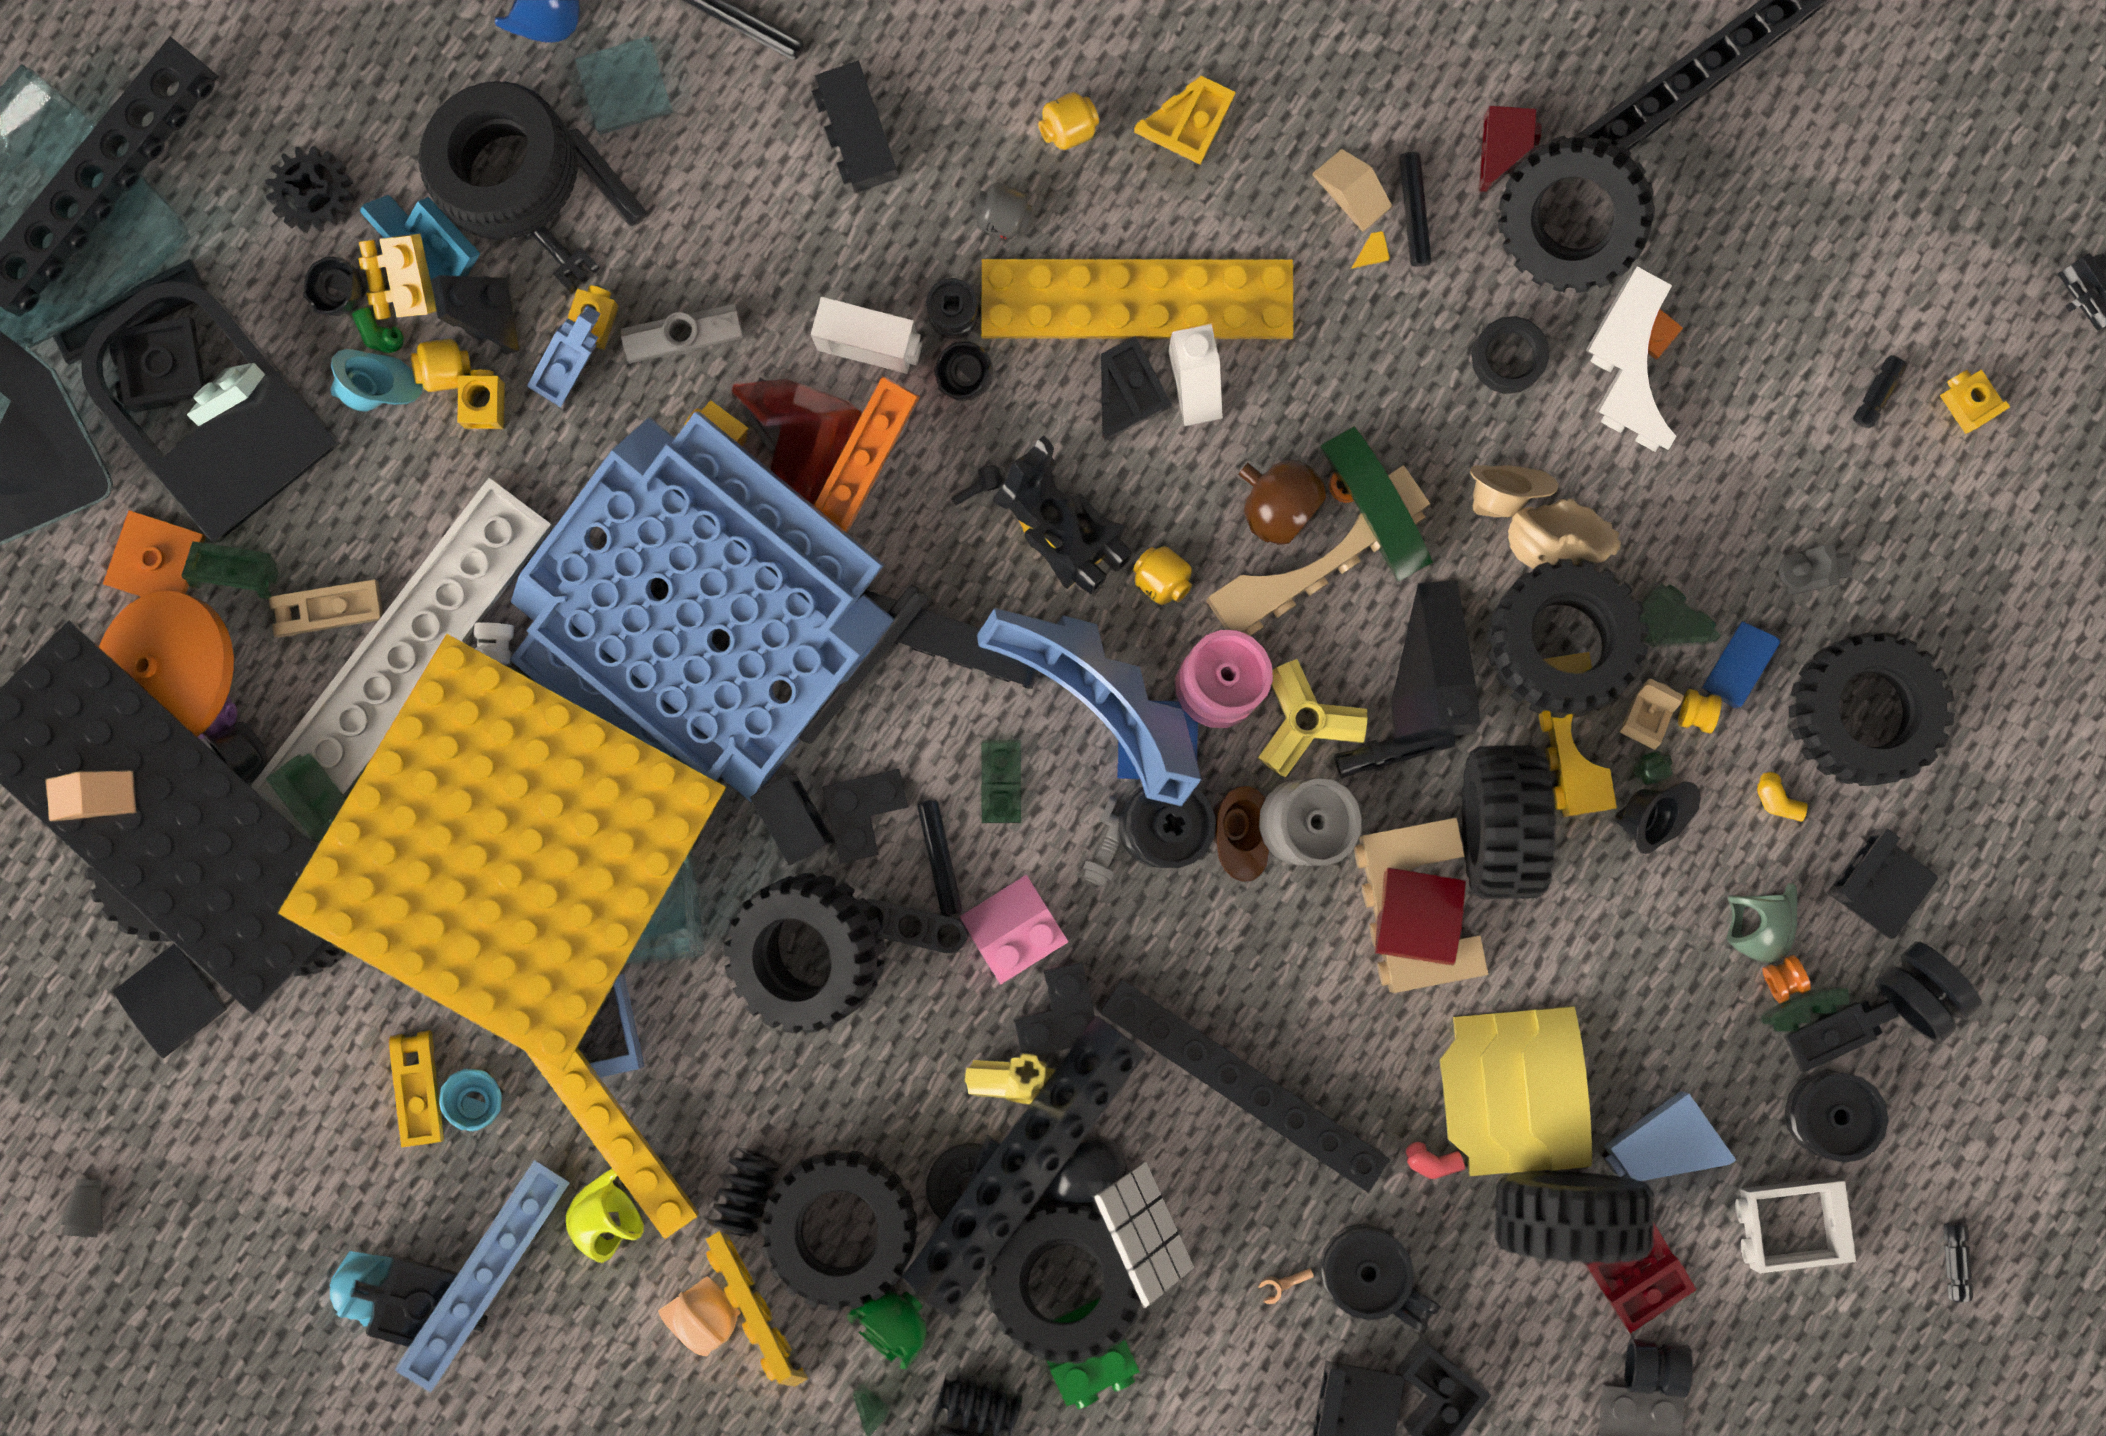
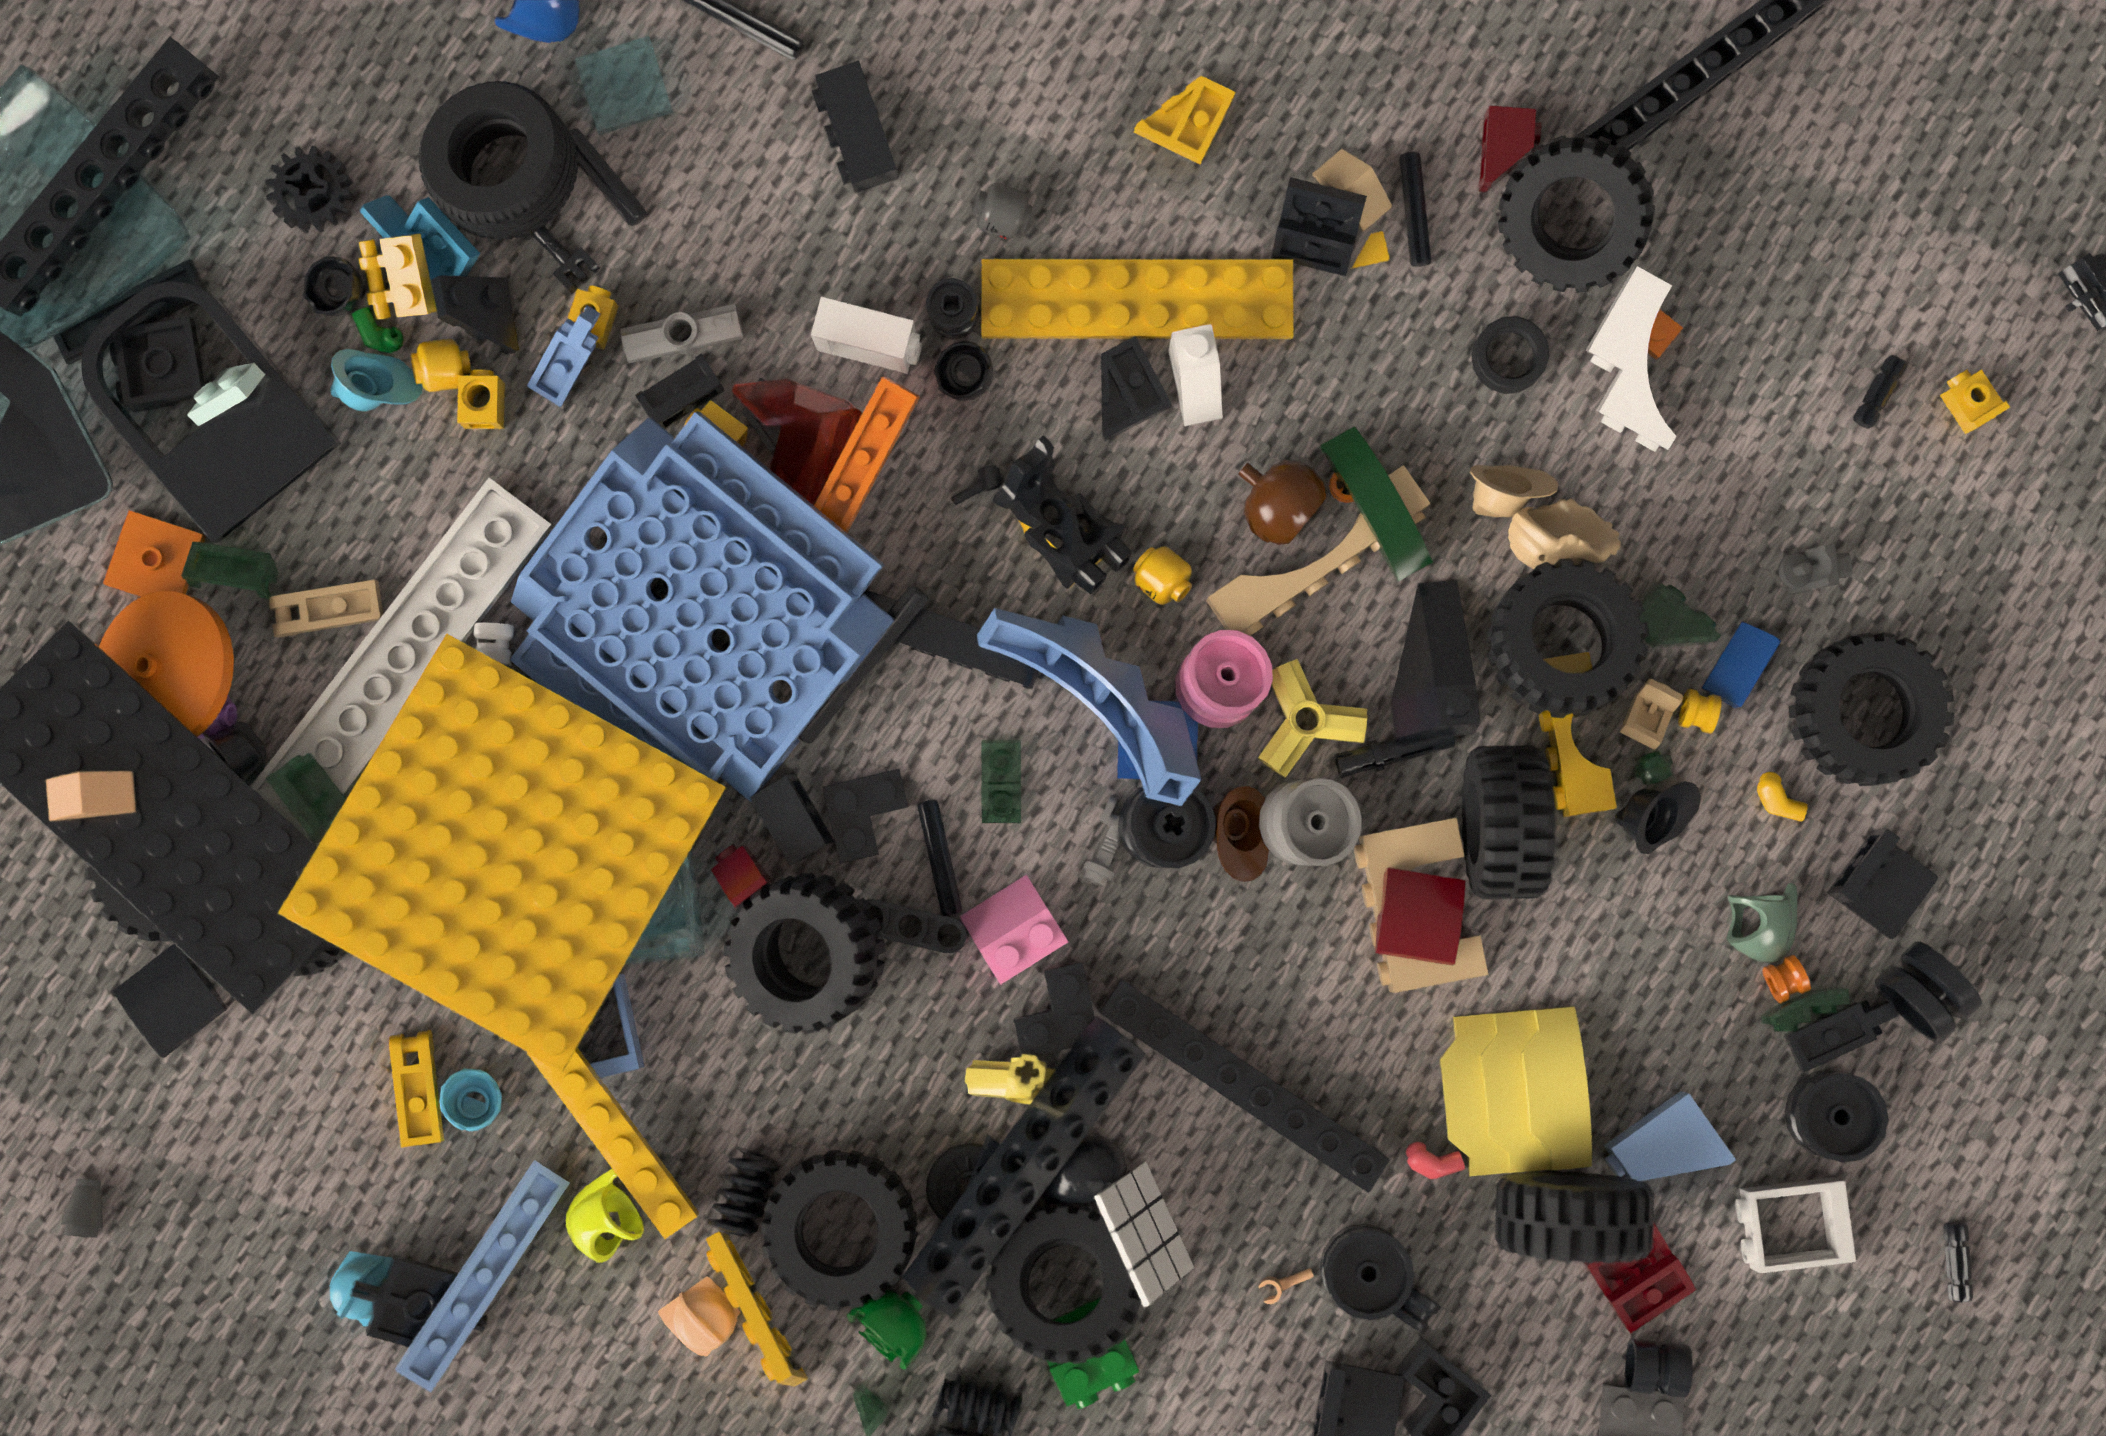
yellow head [1038,92,1099,150] -> none
none -> black hinge [635,353,725,429]
none -> dark red slope [711,844,774,907]
none -> black slope [1271,177,1367,276]

